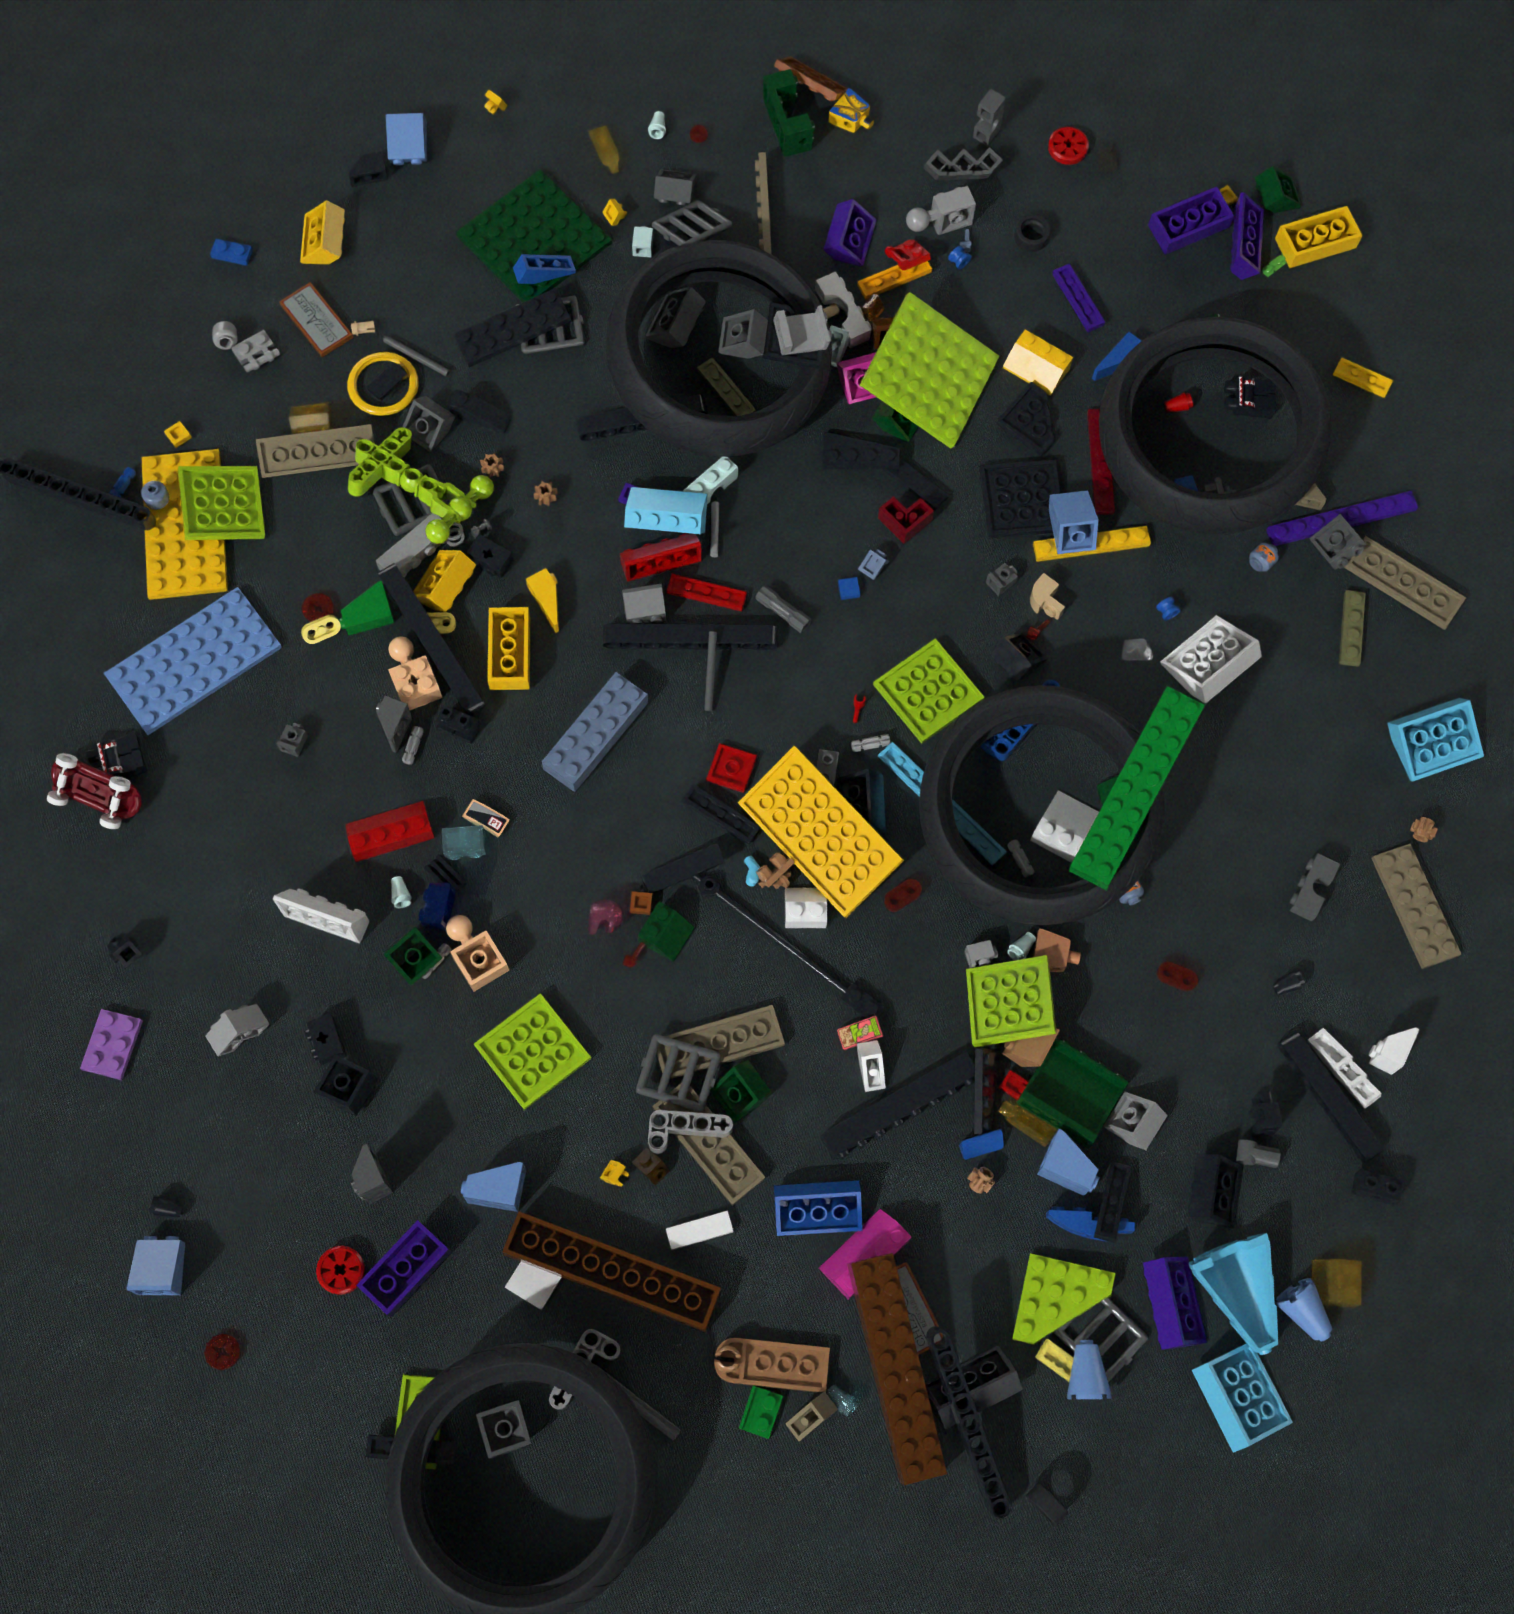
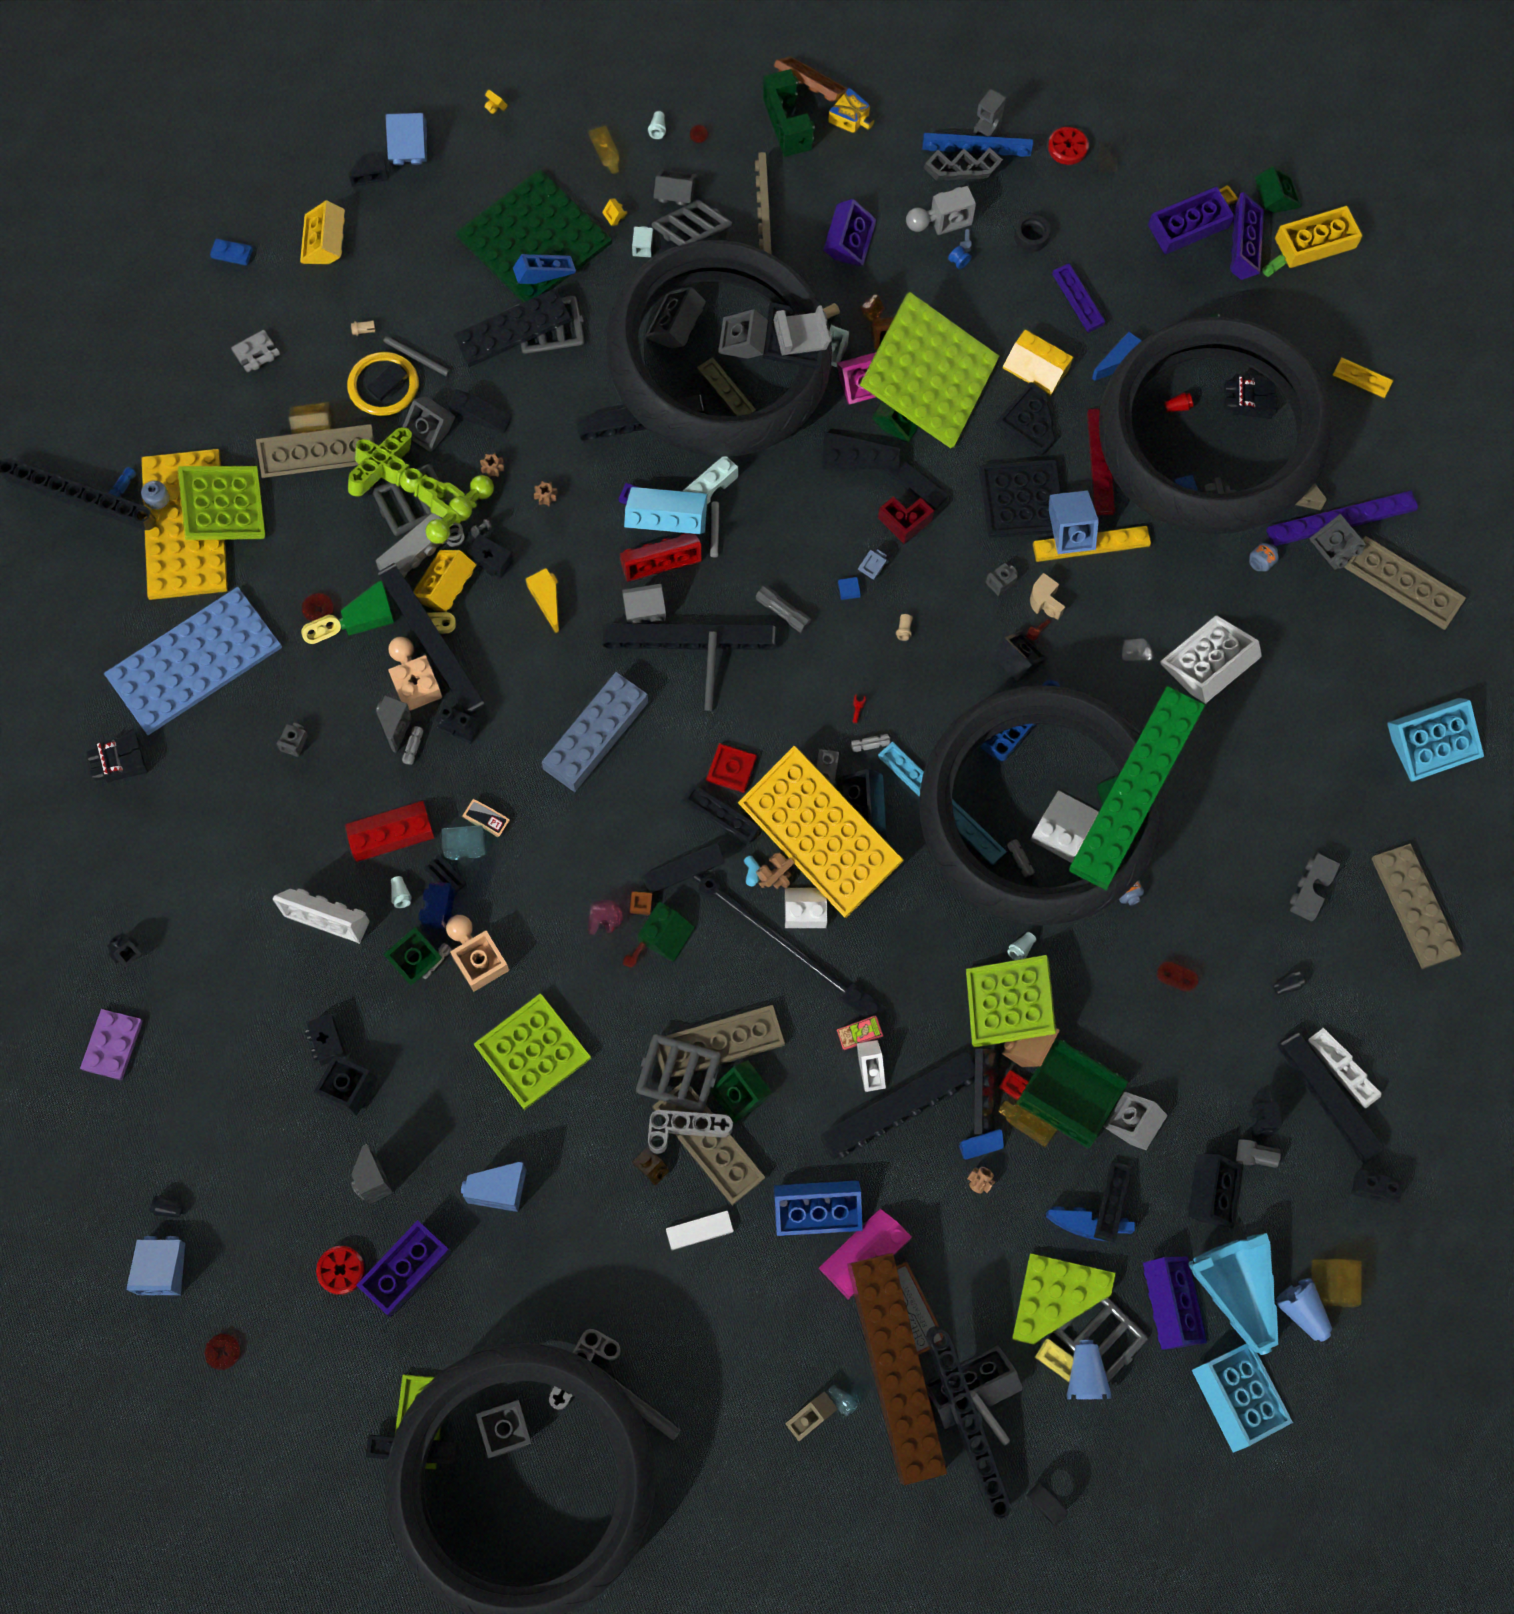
dark red piece [47,753,142,829] -> none
yellow plate [164,421,192,448] -> none
light grey brick [206,1004,269,1056] -> none
light grey head [212,321,237,350] -> none
light grey tile [279,282,353,357] -> none
yellow brick [488,607,530,690] -> none
reddish brown brick [502,1211,721,1332] -> none
white tile [505,1262,562,1310] -> none
yellow tile [600,1160,629,1187] -> none
red tile [667,574,747,612] -> none
medium nougat plate [714,1338,830,1393] -> none
green plate [739,1385,783,1439] -> none
white arch [815,272,872,348] -> none
light orange plate [857,261,932,300] -> none
lime plate [873,638,984,744] -> none
red plate [884,239,931,270] -> none
clear red plate [884,879,922,912] -> none
light grey brick [965,940,998,968] -> none
nougat torso [1033,928,1081,972] -> none
medium blue slope [1037,1129,1099,1196] -> none
blue wheel [1156,597,1181,621] -> none
olive plate [1339,590,1365,667] -> none
white slope [1369,1027,1419,1075] -> none
medium nougat gear [1410,817,1438,842] -> none
none -> tan pin [896,614,913,641]
none -> blue plate [922,133,1033,157]
none -> light grey bar [970,1391,1010,1445]

